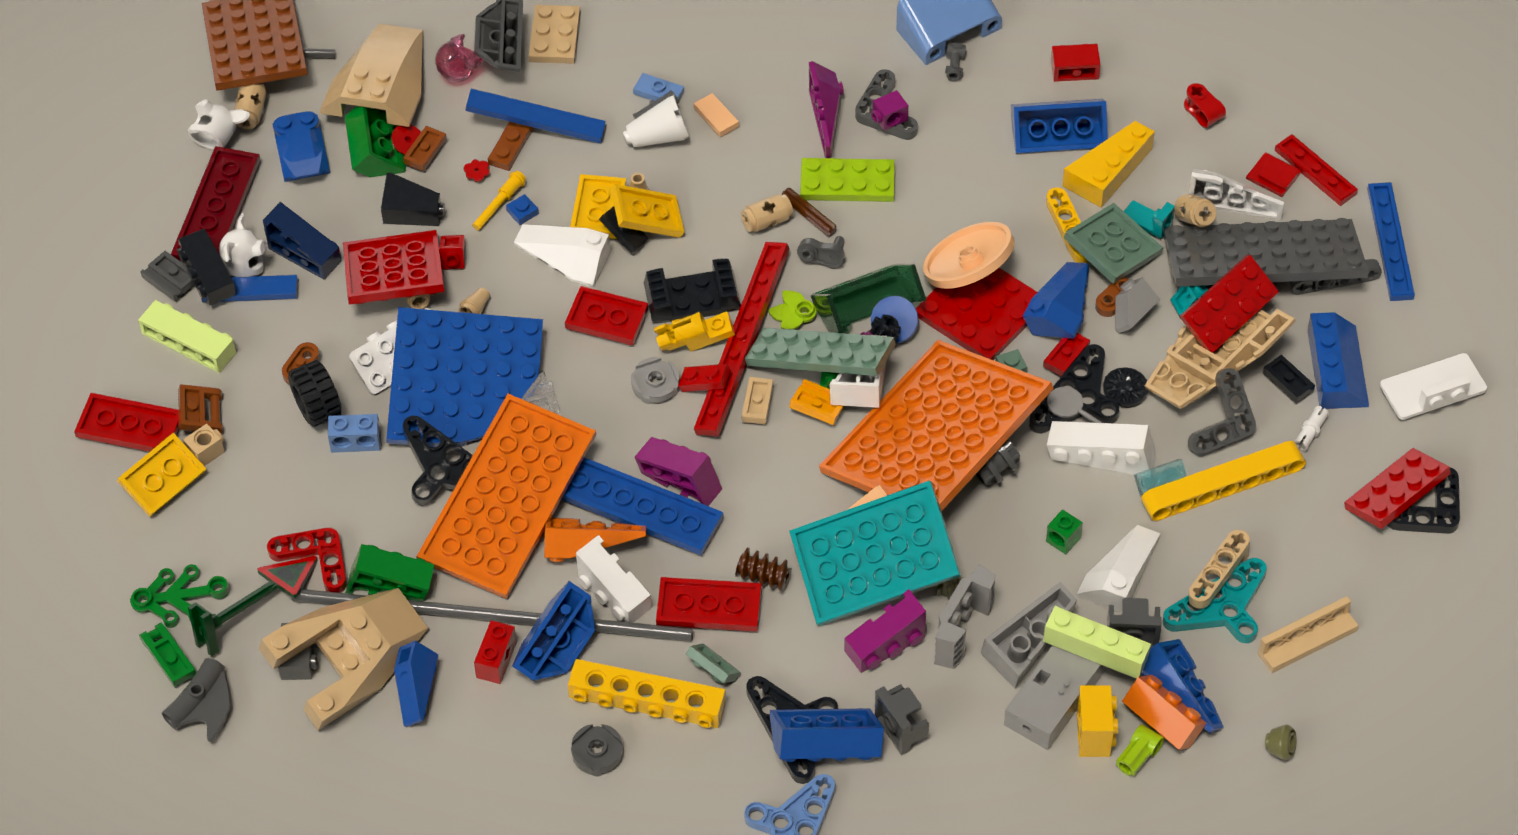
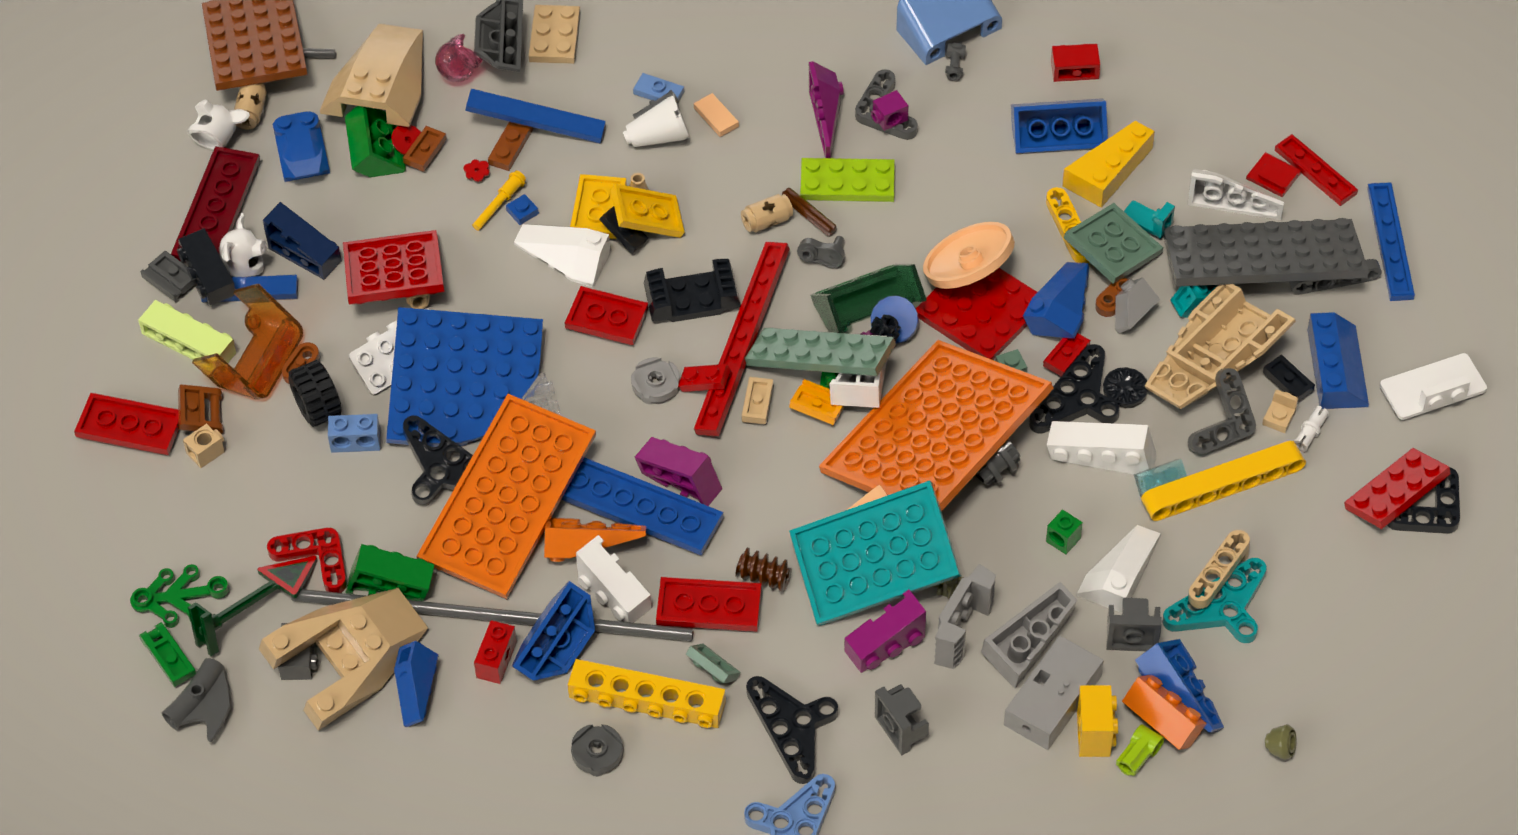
yellow plate [117,433,206,517] -> none
black slope [381,173,445,226] -> none
red bracket [439,235,465,269] -> none
tan cone [459,288,490,314] -> none
yellow plate [654,312,735,352] -> none
lime plate [769,290,816,329] -> none
blue slope [770,708,884,762] -> none
yellowish green brick [1043,606,1151,679] -> none
light grey piece [1047,387,1102,423] -> none
tan piece [1174,194,1216,227] -> none
red plate [1179,255,1279,353] -> none
red piece [1184,83,1226,128] -> none
tan fence [1258,596,1359,673] -> none
none -> clear orange windscreen [192,283,303,400]
none -> tan bracket [1262,390,1298,433]

